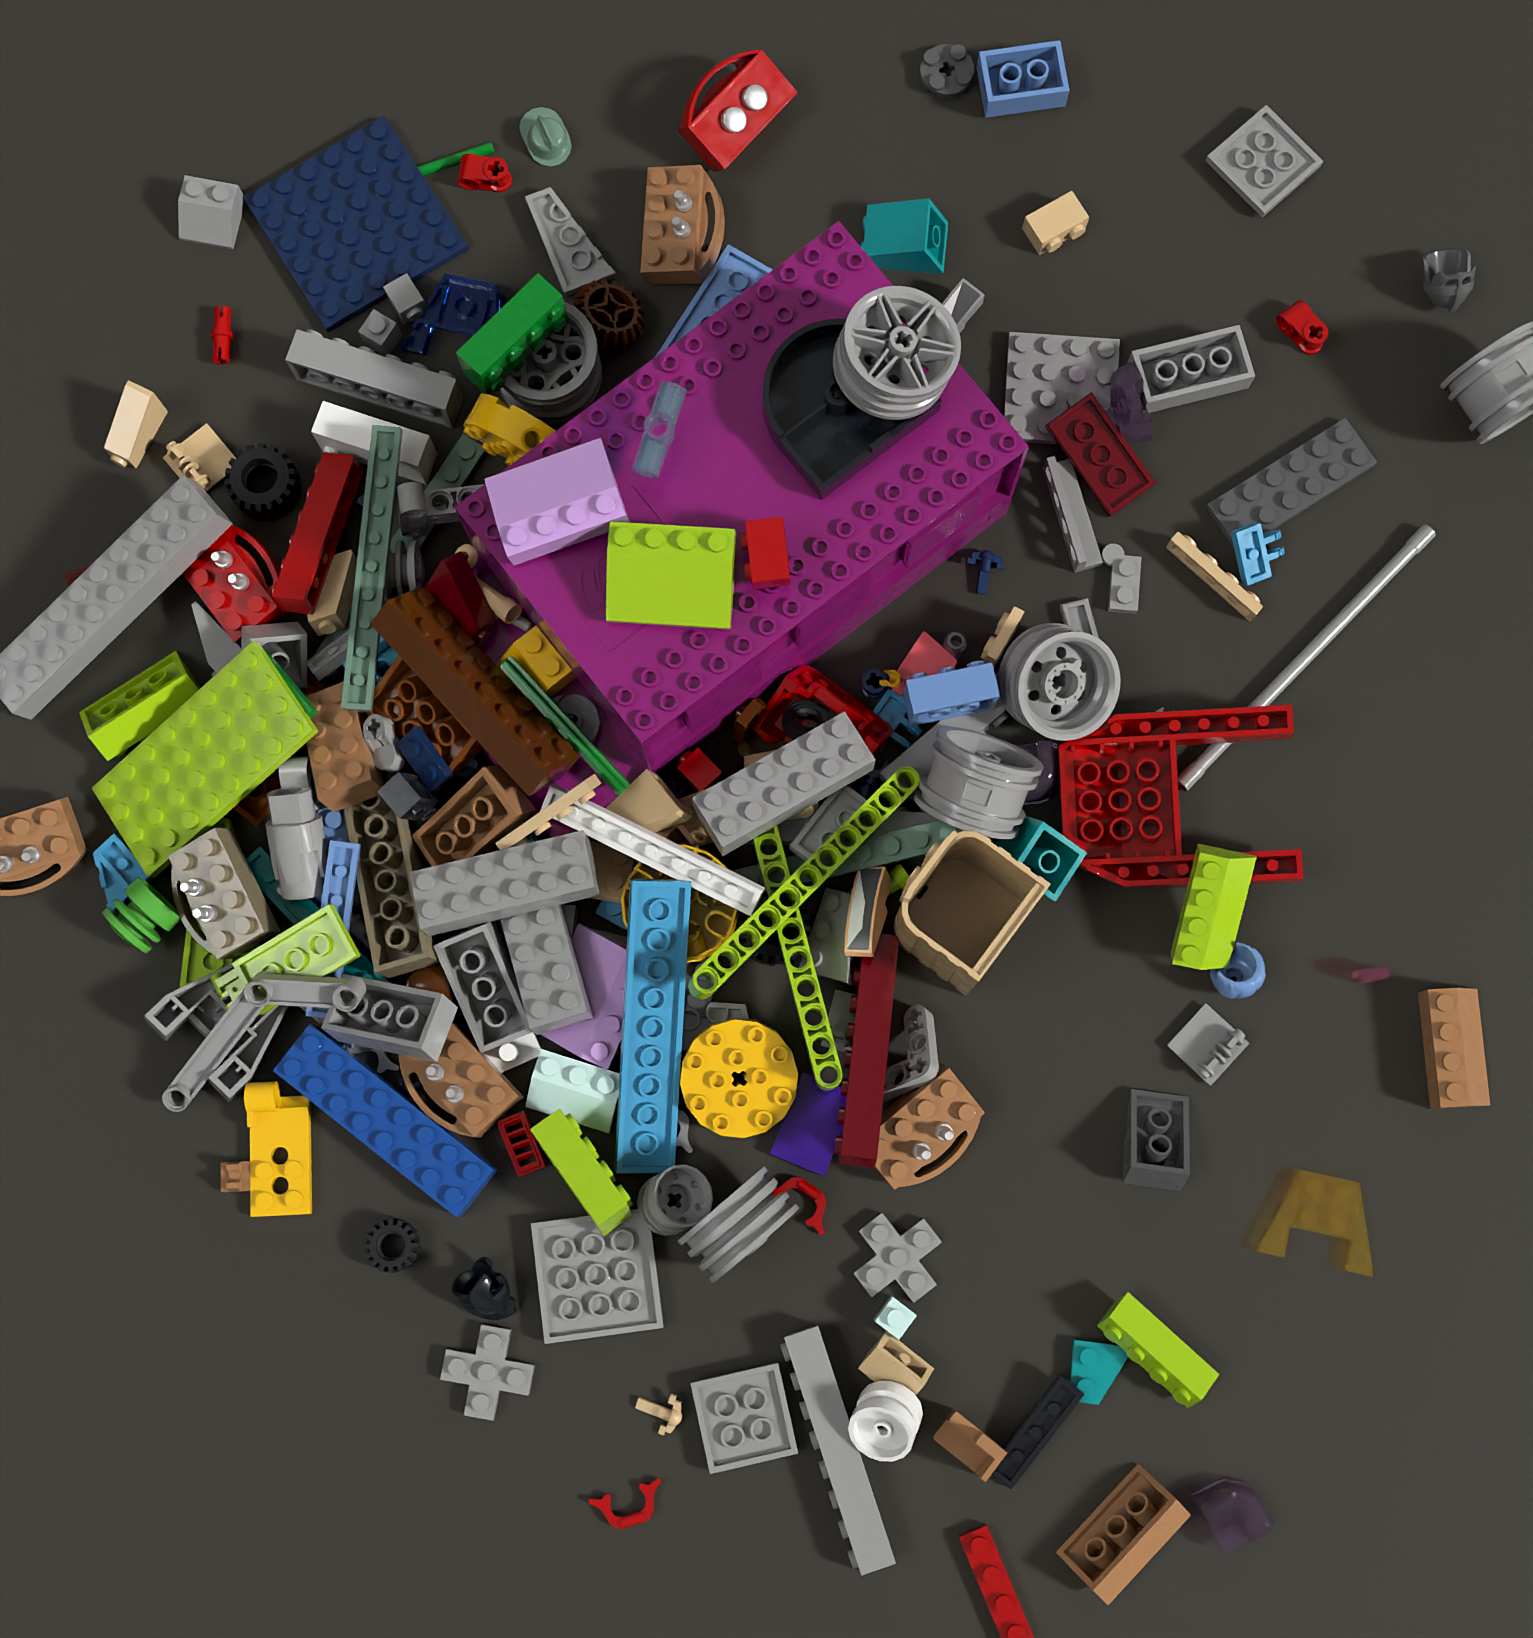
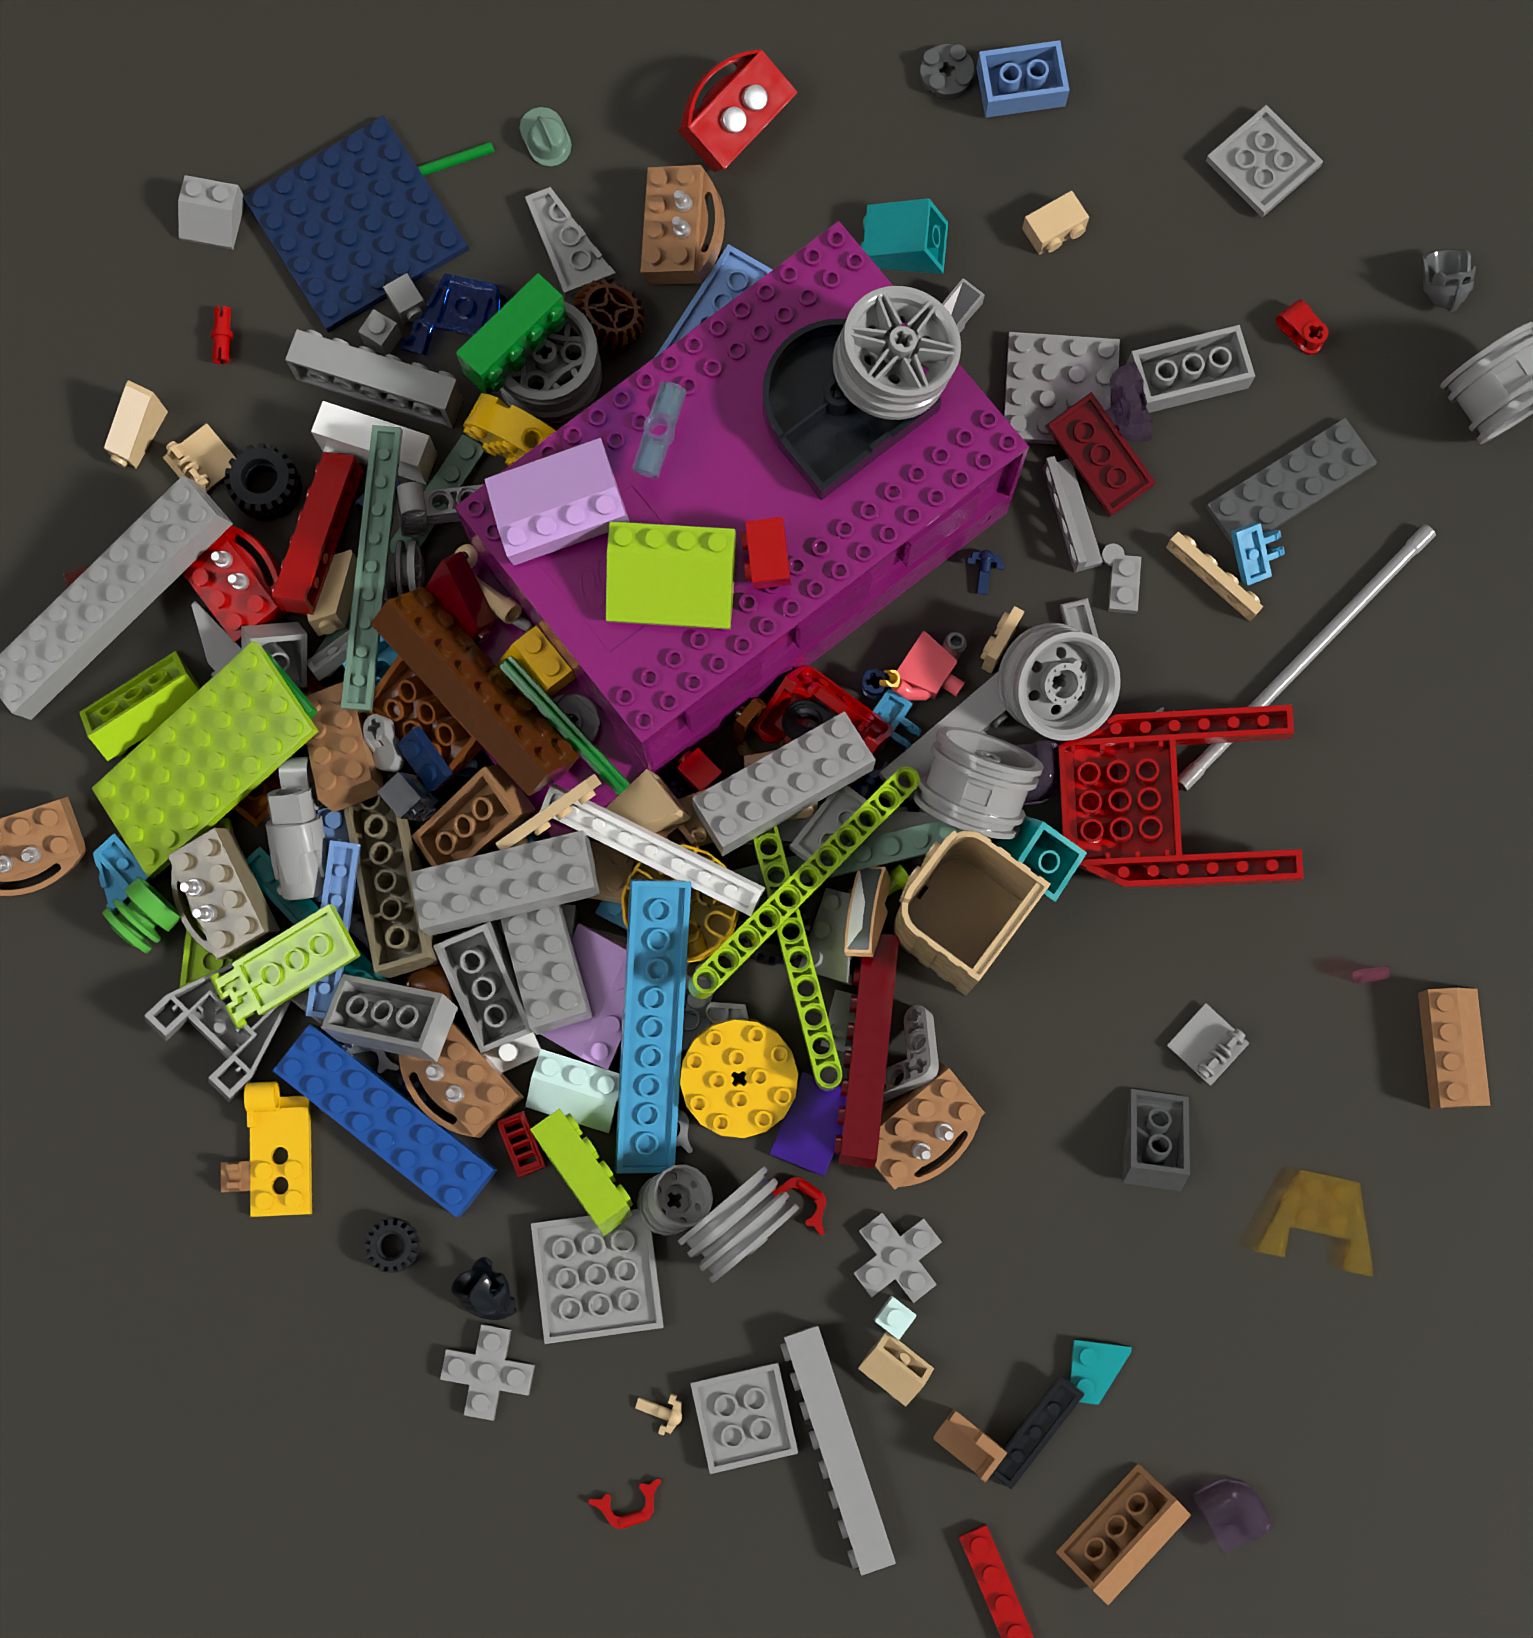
light grey piece [162,971,366,1112] -> none
red piece [457,153,512,192] -> none
white wheel [848,1381,923,1462] -> none
medium blue brick [903,661,1000,727] -> none
lime brick [1097,1292,1219,1408] -> none
lime slope [1170,844,1257,970] -> none
medium blue piece [1210,942,1266,999] -> none

